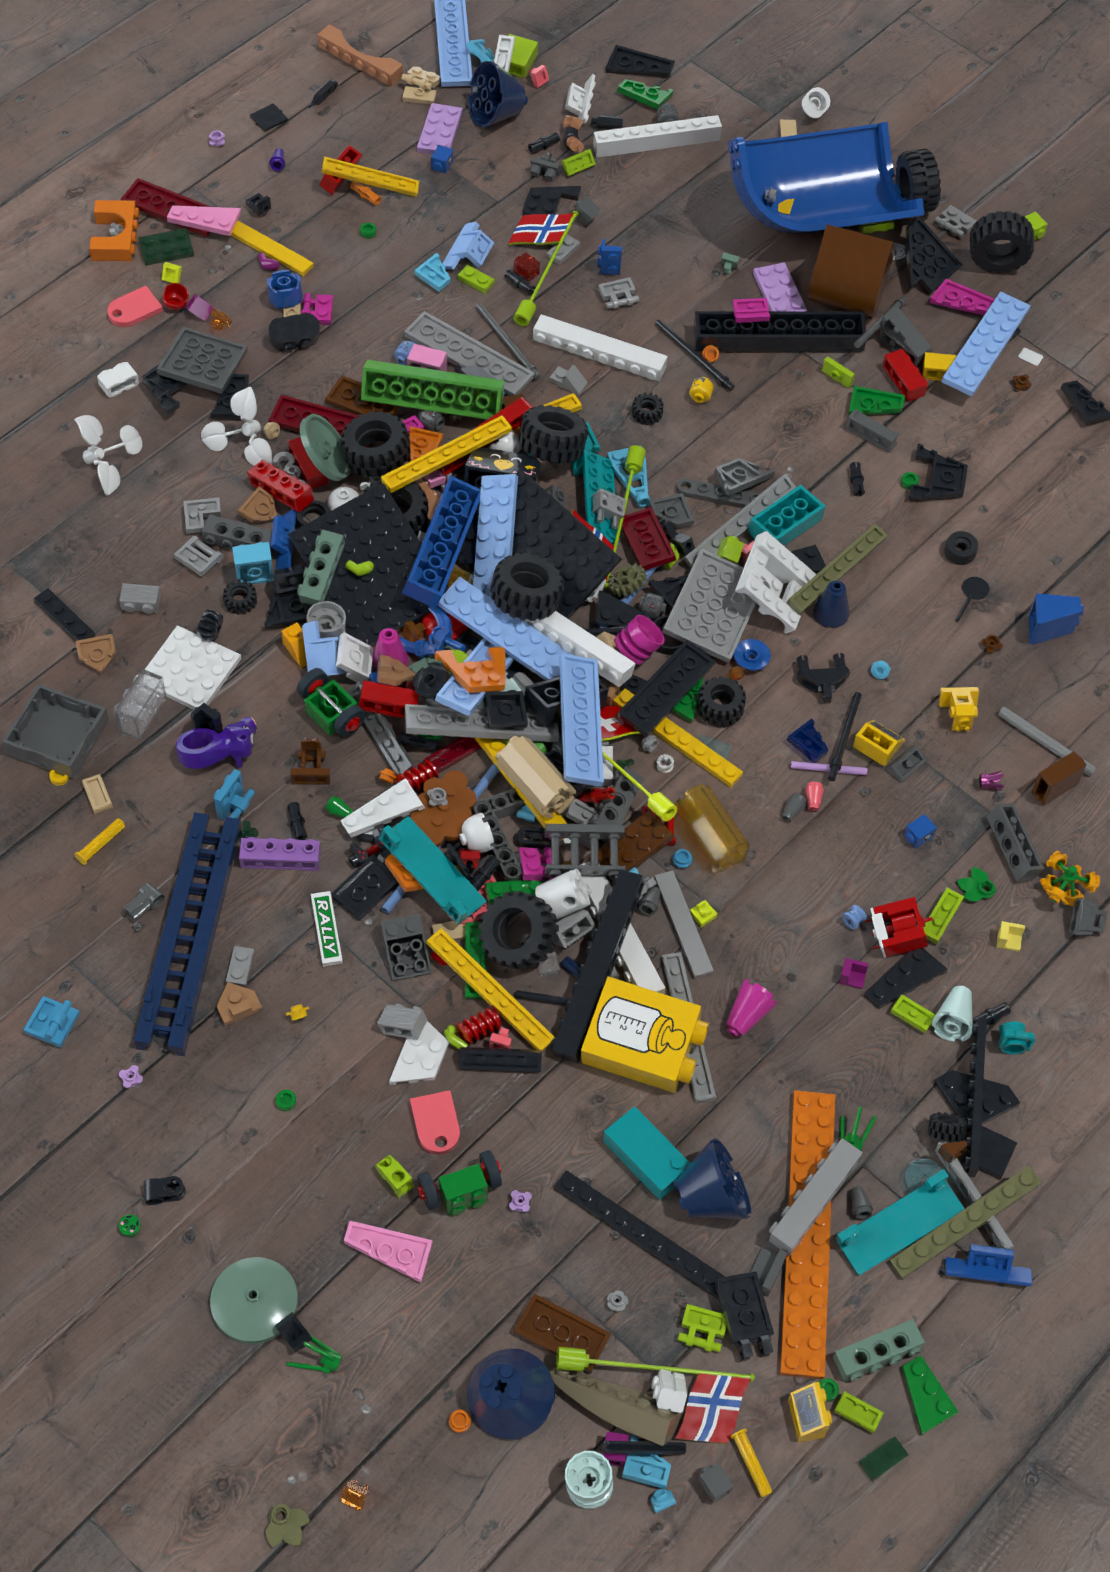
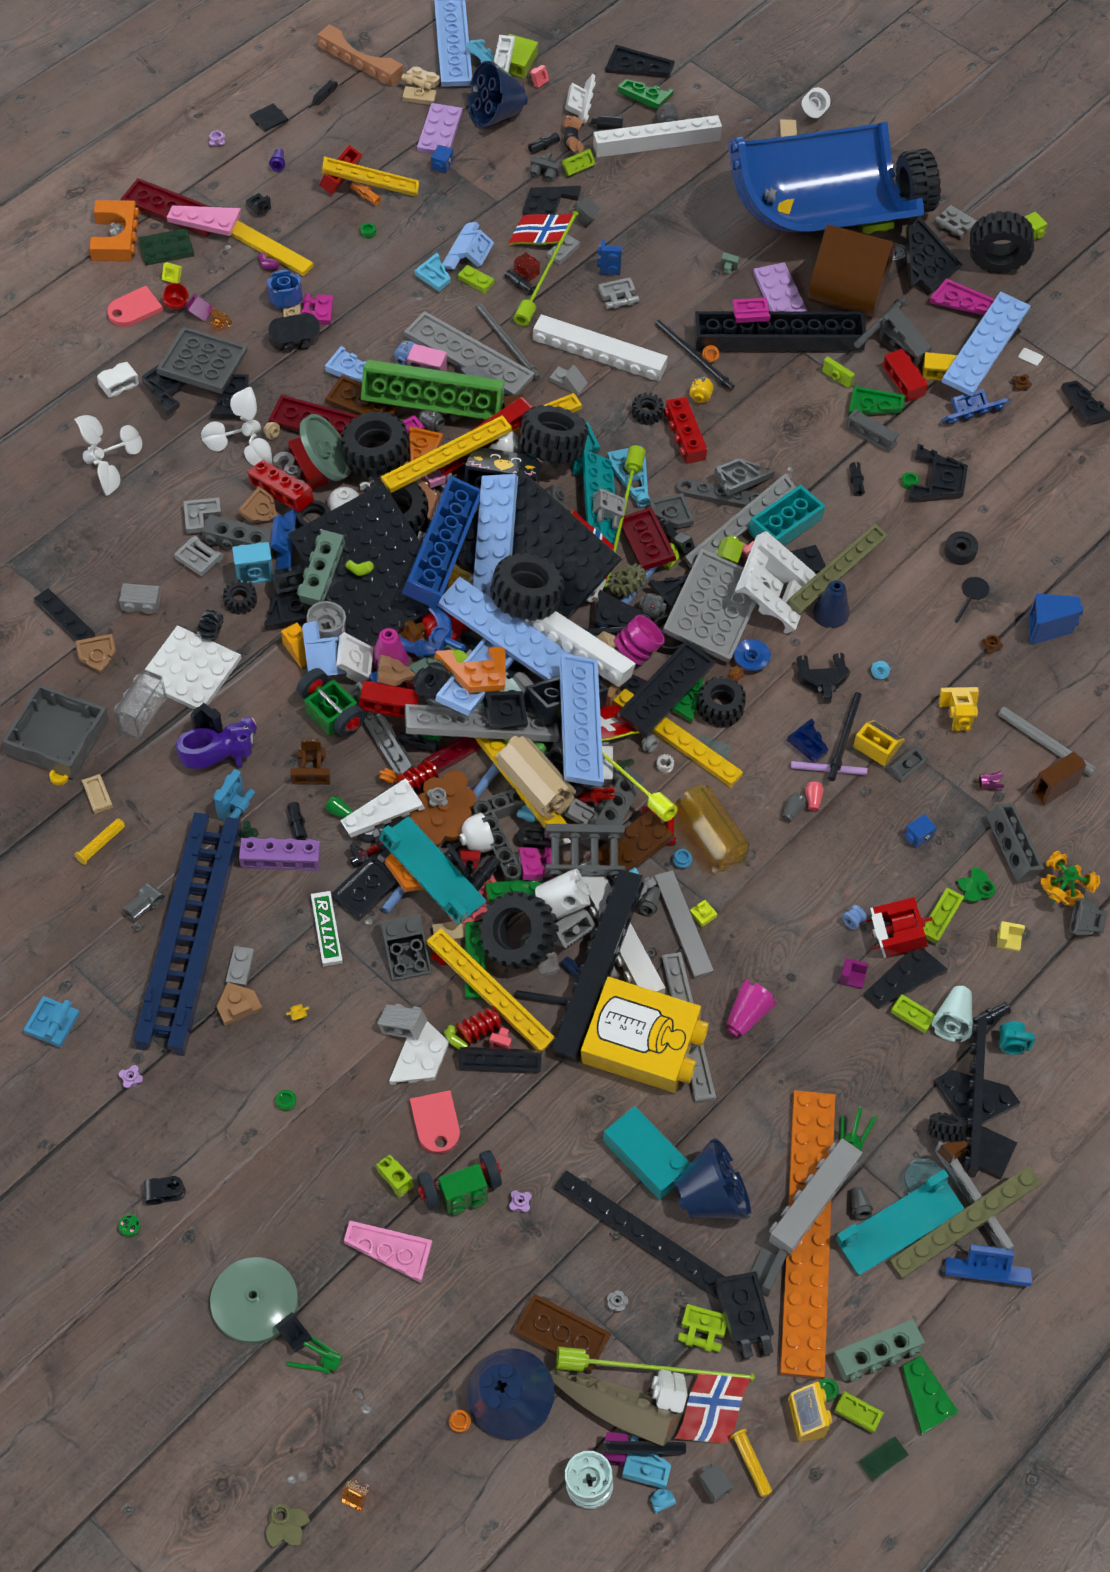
none -> light blue wing [325,346,366,383]
none -> red brick [663,397,707,464]
none -> blue bracket [941,389,1009,424]

